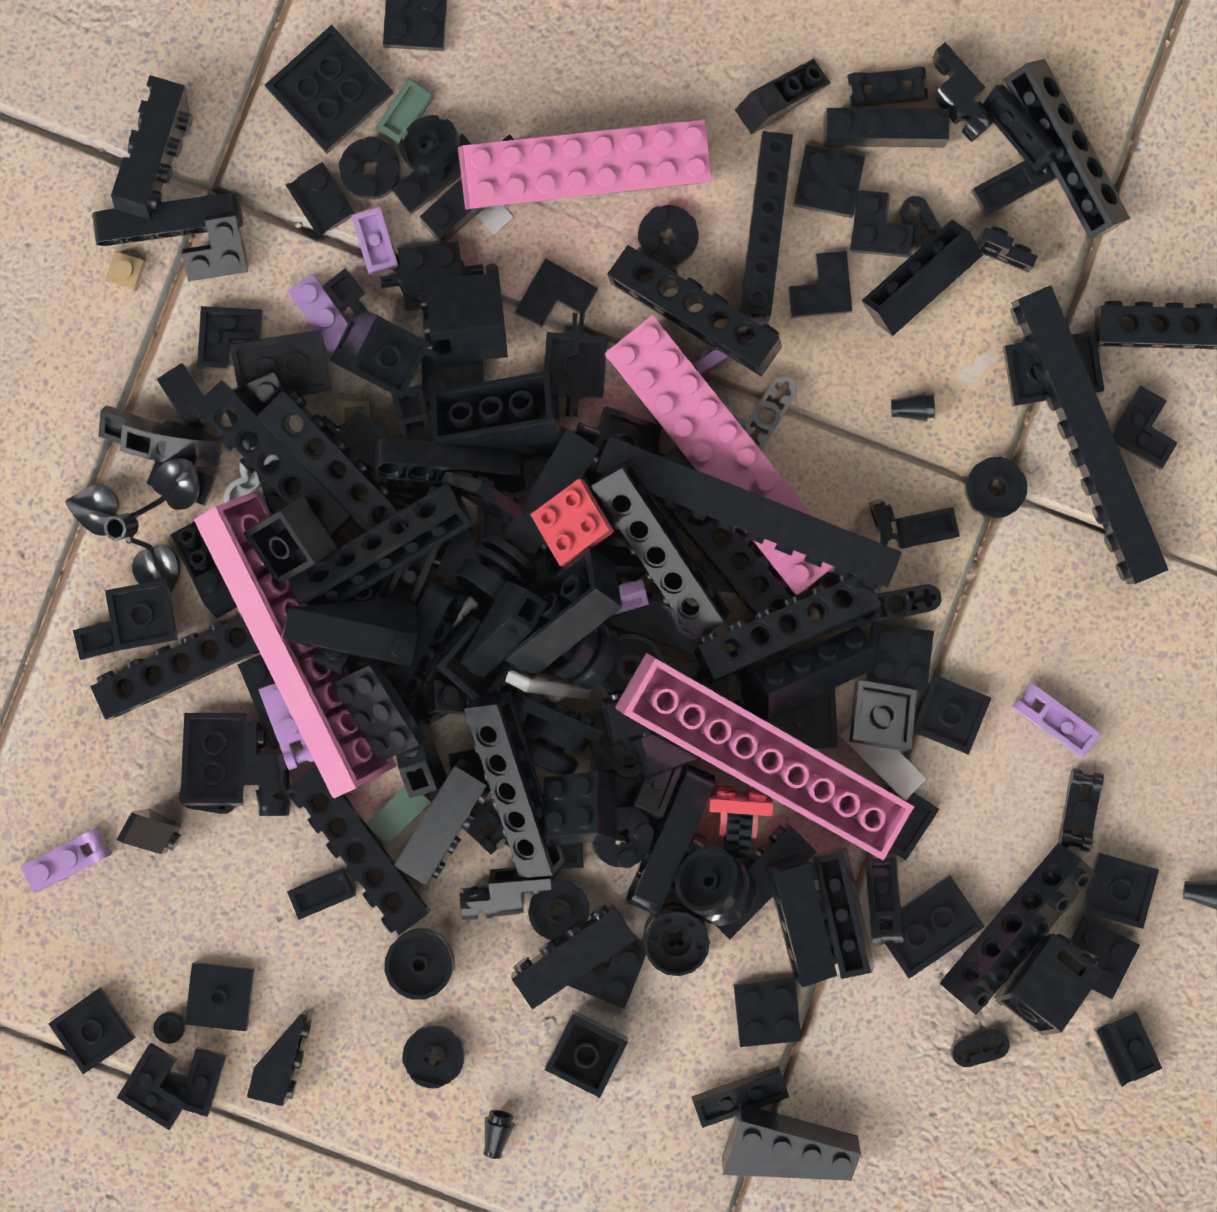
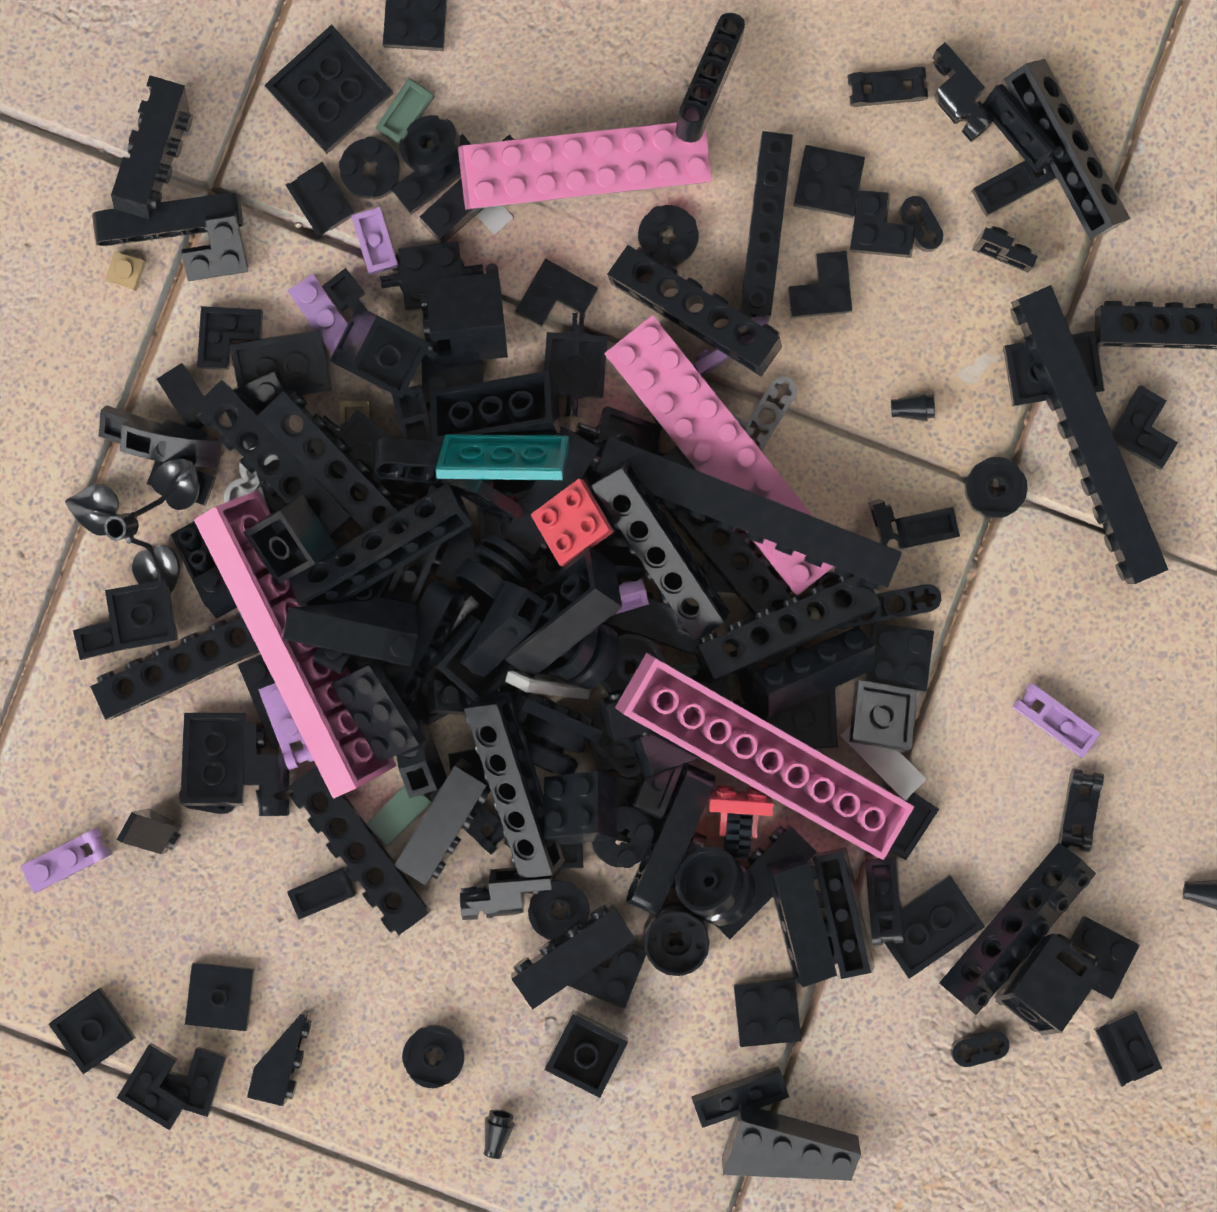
black tile [153,1011,186,1044] -> none
black wheel [384,928,455,1000] -> none
black slope [735,58,831,135] -> none
black brick [823,108,949,148] -> none
black brick [861,220,983,336] -> none
black plate [913,675,991,755] -> none
black plate [1082,852,1159,929] -> none
none -> teal tile [436,435,570,480]
none -> black beam [675,12,745,143]

